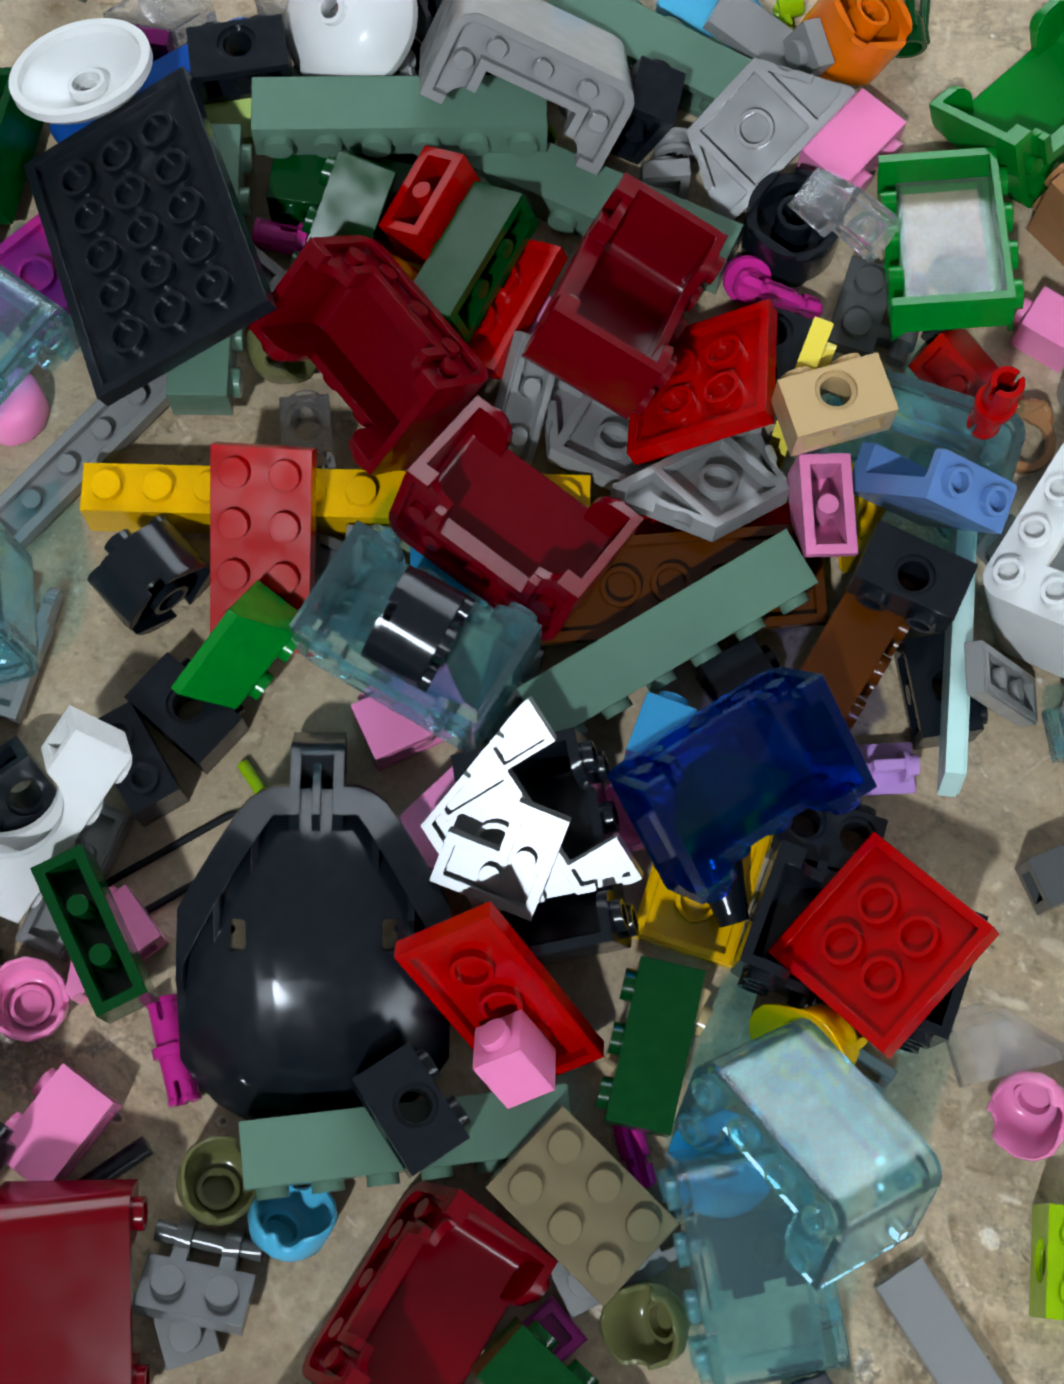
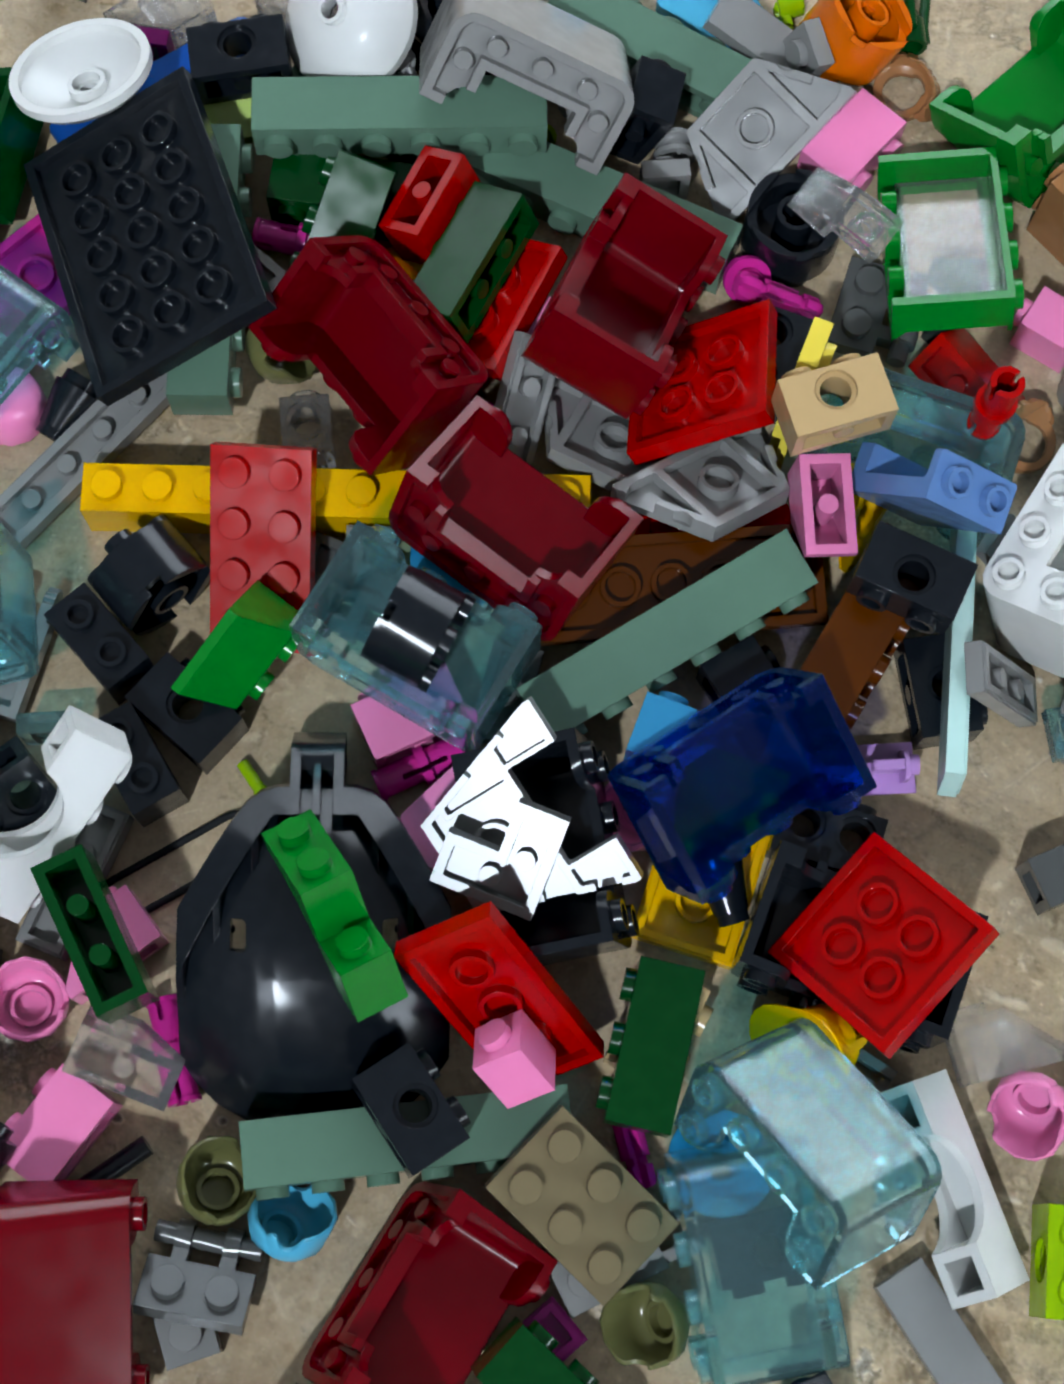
none -> clear light blue tile [16,710,66,745]
none -> black cone [35,368,97,442]
none -> black brick [43,582,154,705]
none -> clear slope [61,1006,186,1112]
none -> green arch [261,809,408,1023]
none -> dark pink pin [370,728,474,800]
none -> white arch [870,1069,1030,1310]
none -> medium nougat piece [873,52,941,122]

